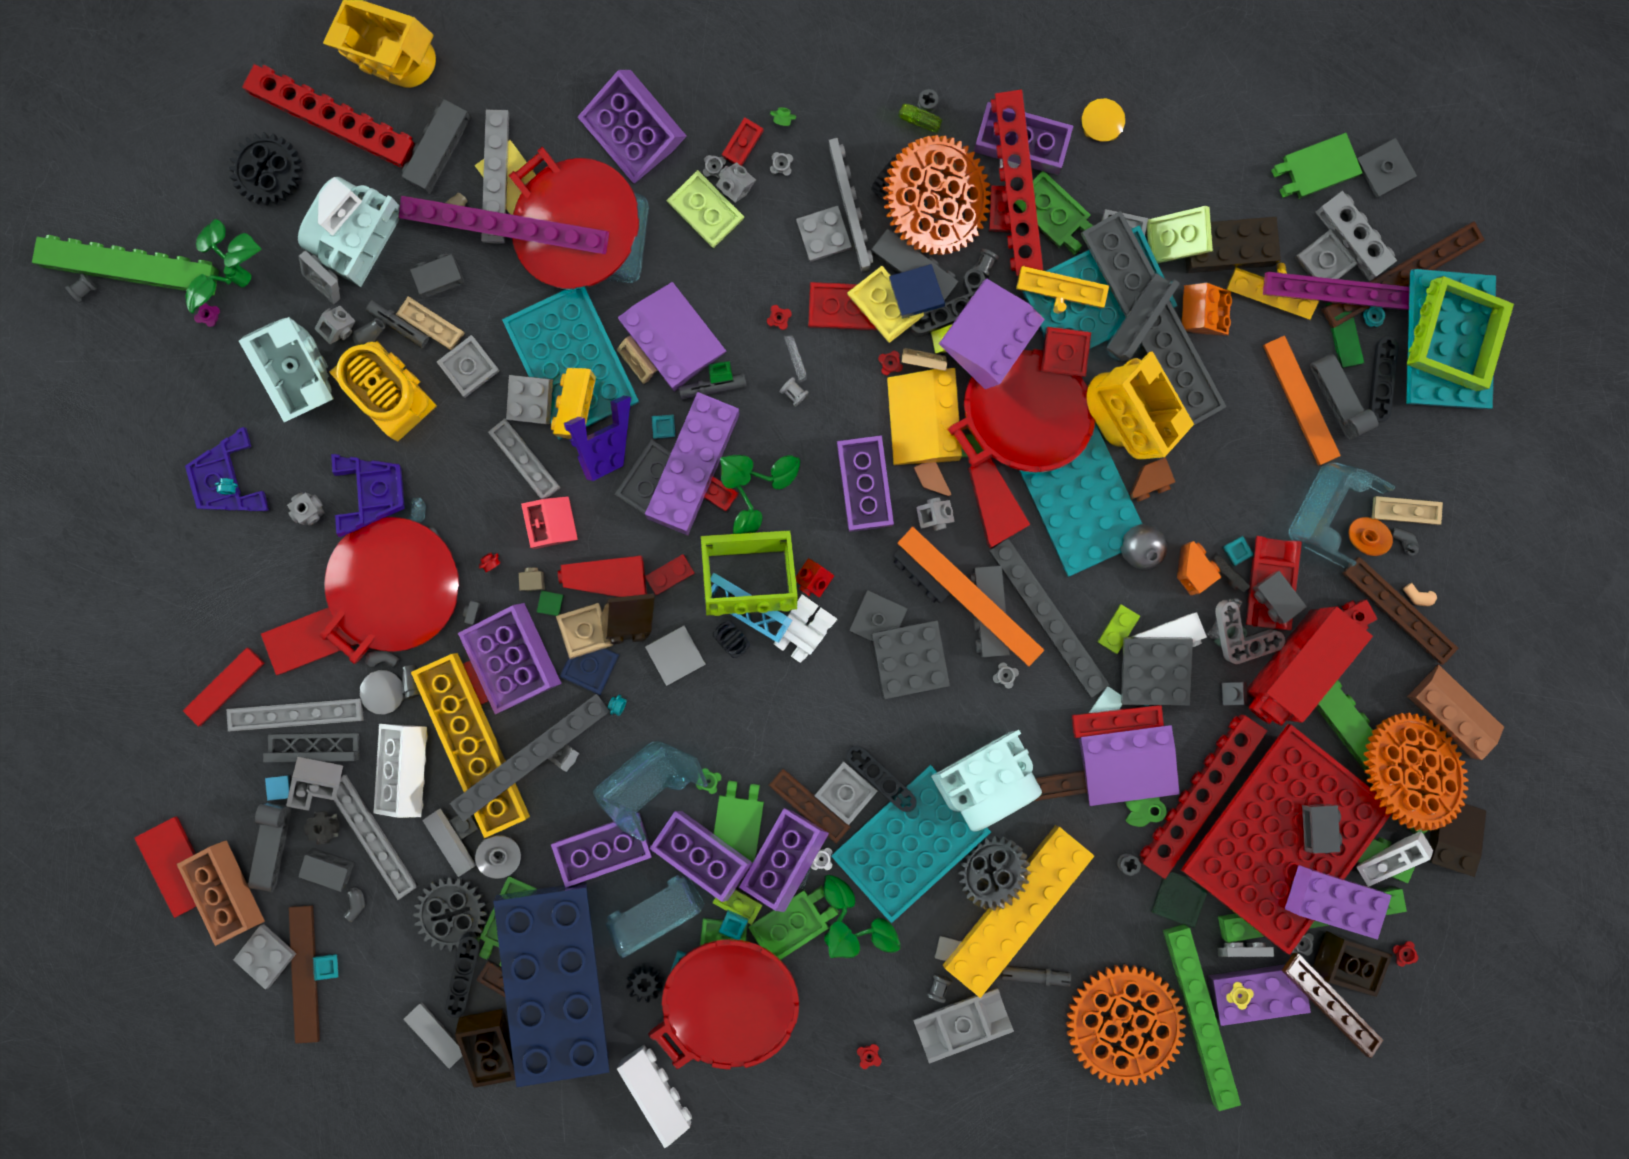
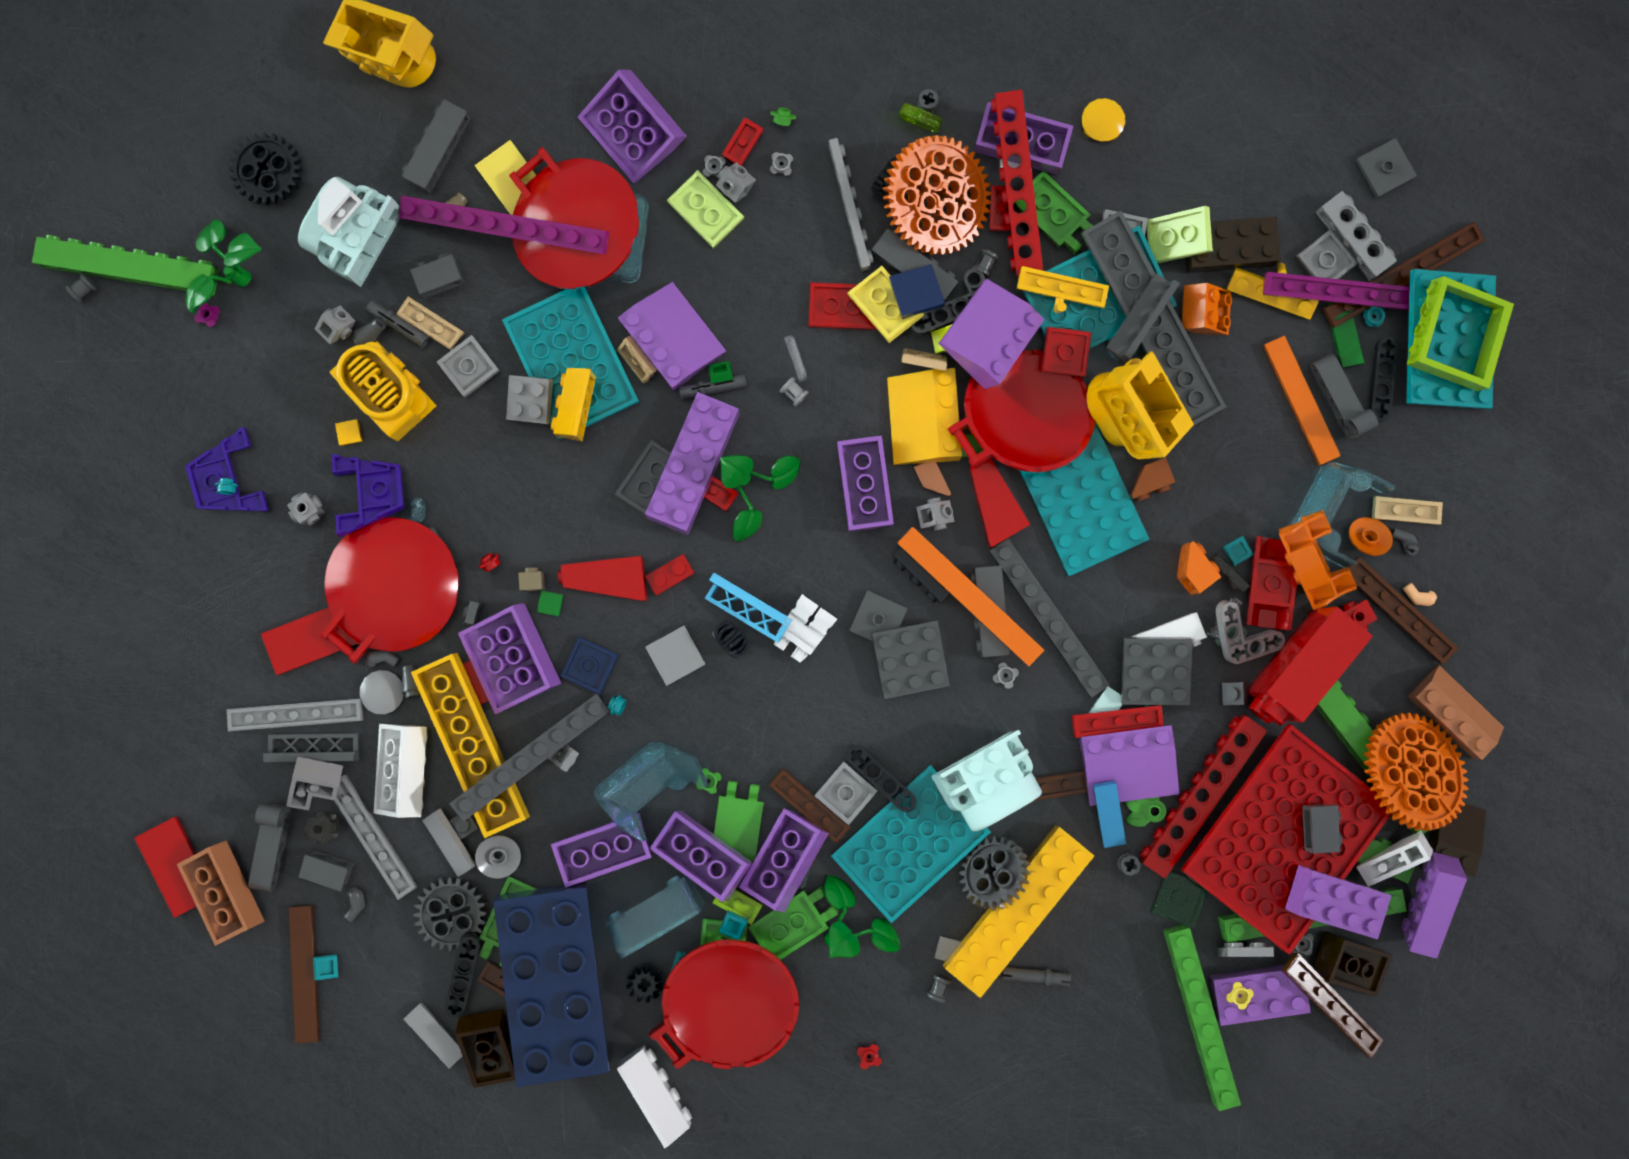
red tile [183,648,265,727] -> none
light grey plate [233,924,297,990] -> none
light aqua brick [239,317,334,422] -> none
red brick [242,64,415,169] -> none
medium azure tile [265,775,291,801] -> none
light grey plate [299,250,340,305] -> none
light grey plate [481,110,509,243] -> none
light grey tile [488,418,561,499] -> none
coral slope [521,496,578,549] -> none
tan tile [556,603,613,659] -> none
dark purple wing [564,395,631,481] -> none
dark brown slope [600,594,655,644] -> none
teal tile [652,415,676,439] -> none
lime window [701,531,798,616] -> none
red plate [767,305,792,330] -> none
red brick [795,558,834,598] -> none
light grey plate [796,206,852,262] -> none
white plate [810,848,832,870] -> none
red plate [878,351,903,375] -> none
light grey piece [913,988,1014,1064] -> none
orange gear [1066,964,1186,1086] -> none
lime plate [1097,604,1140,654] -> none
flat silver cylinder [1120,524,1168,570] -> none
dark grey brick [1253,571,1307,624] -> none
bright green tile [1271,133,1362,199] -> none
red plate [1392,941,1418,967] -> none
none -> yellow tile [335,419,363,446]
none -> dark azure tile [1093,780,1126,848]
none -> orange bracket [1279,510,1357,610]
none -> medium lavender brick [1401,852,1467,959]

